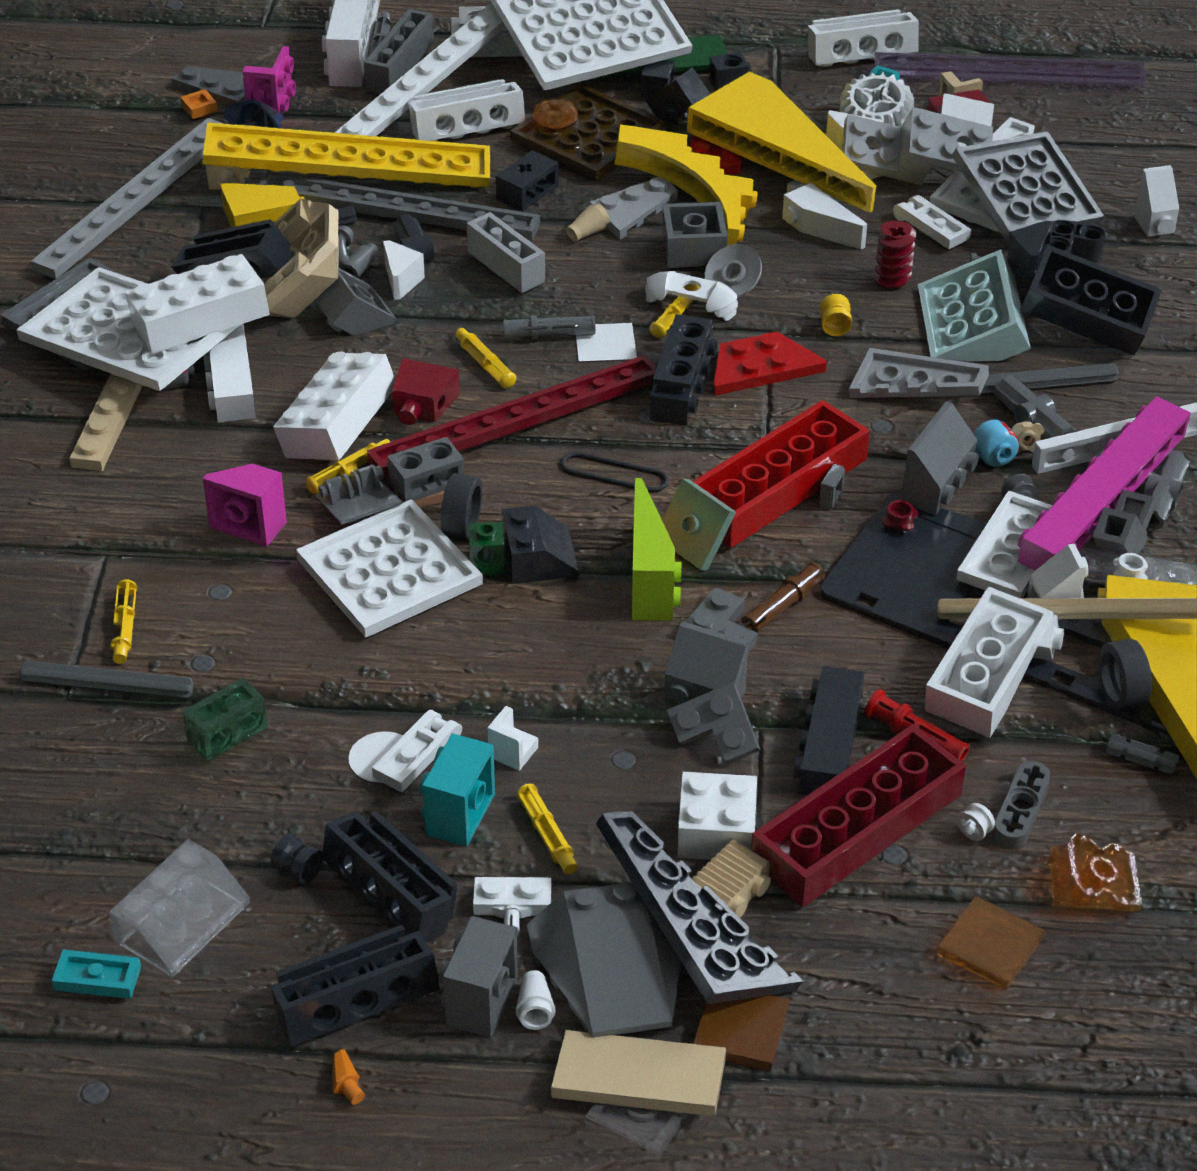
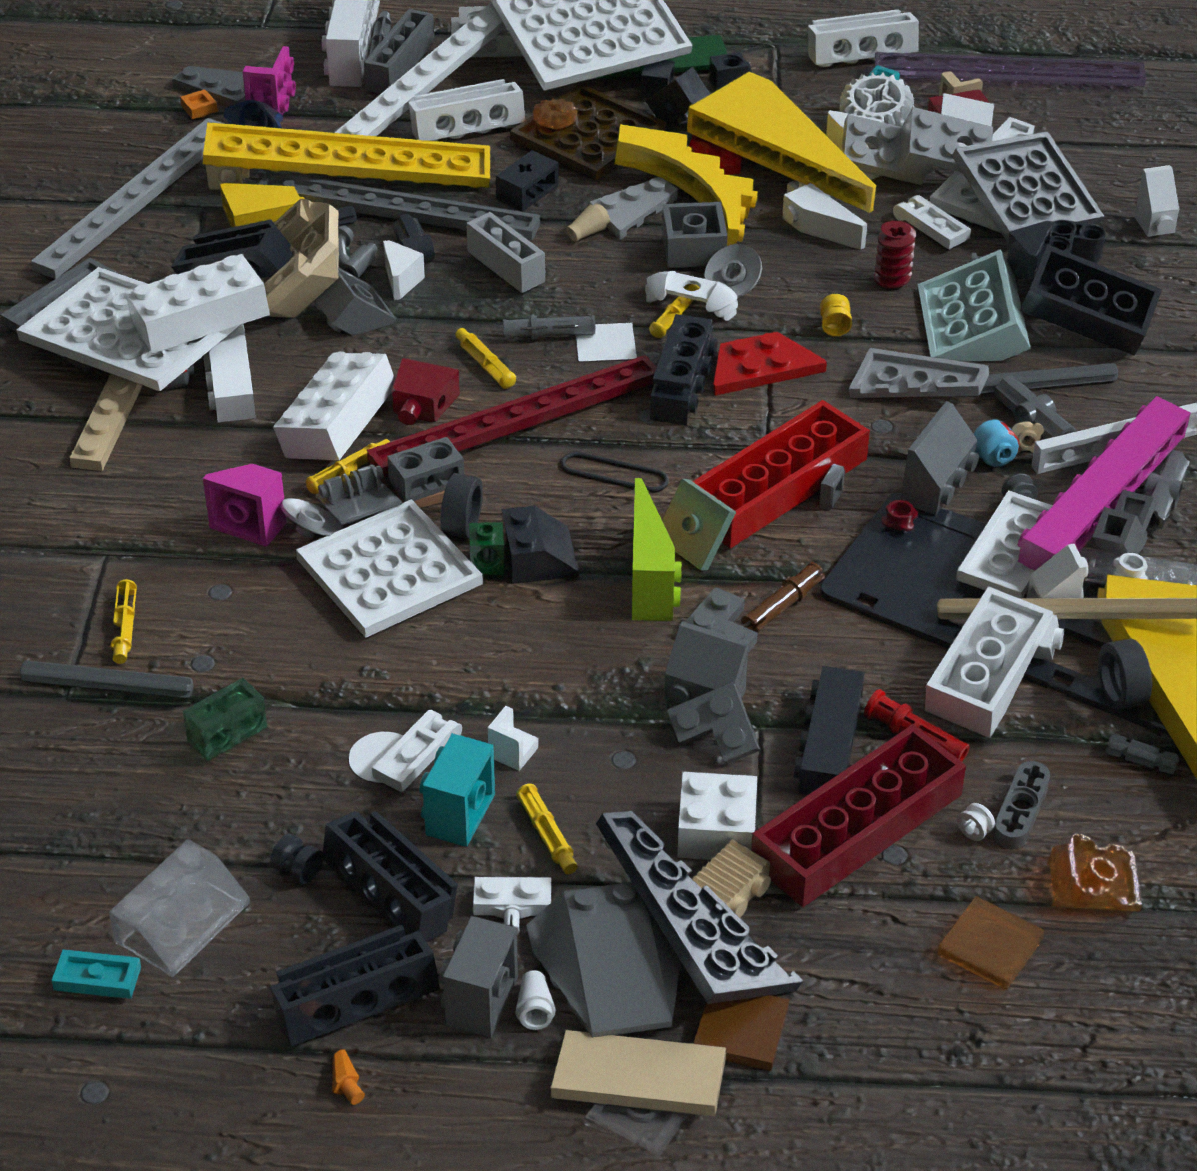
none -> light grey dish [281,498,344,538]

